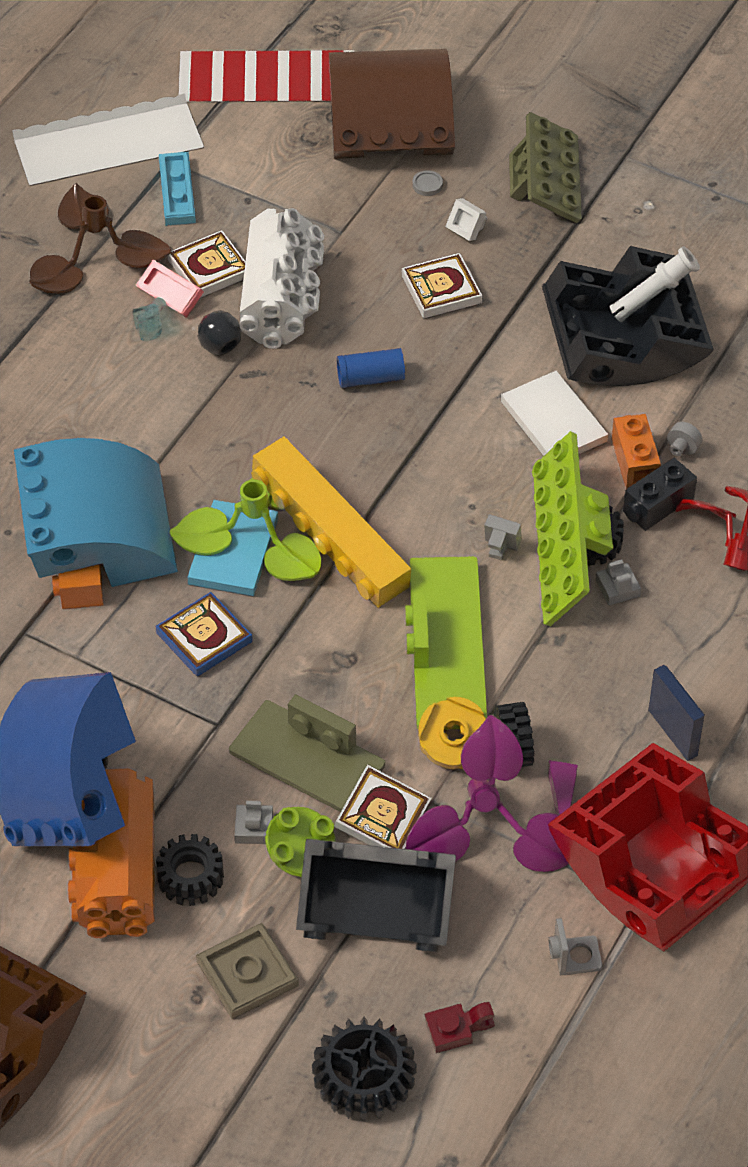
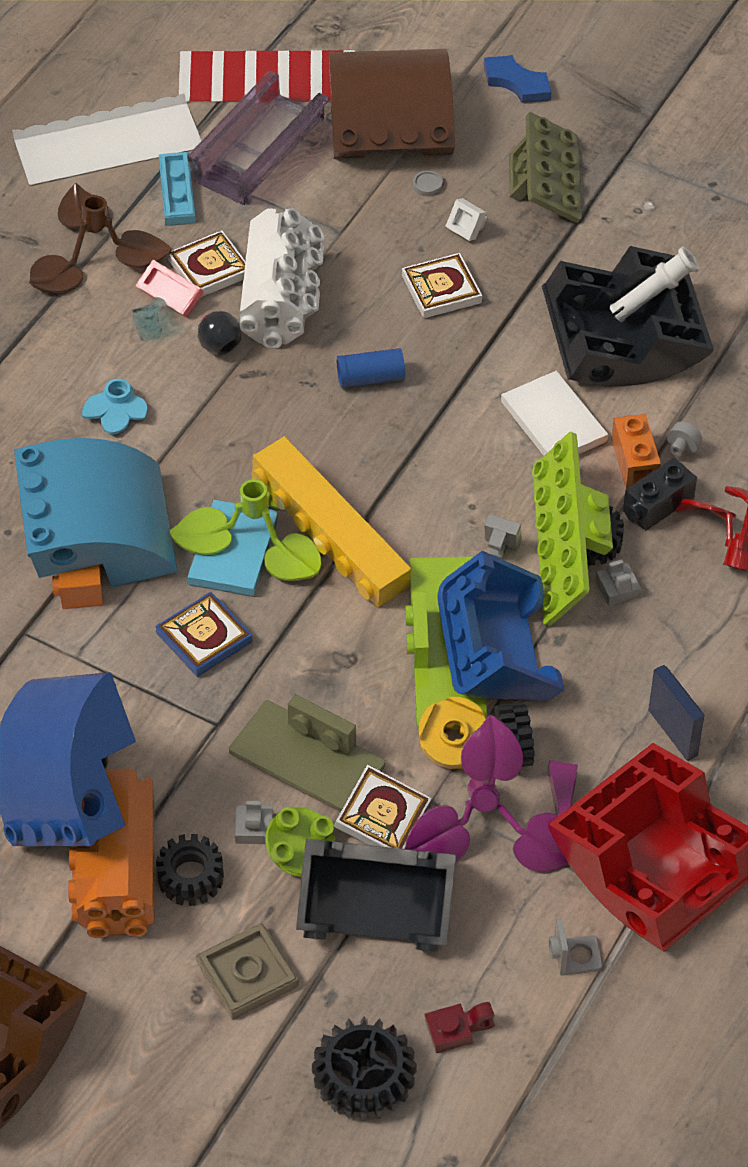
none -> medium azure plate [82,379,147,435]
none -> piece [187,71,329,205]
none -> blue windscreen [437,551,564,701]
none -> blue tile [484,55,551,103]

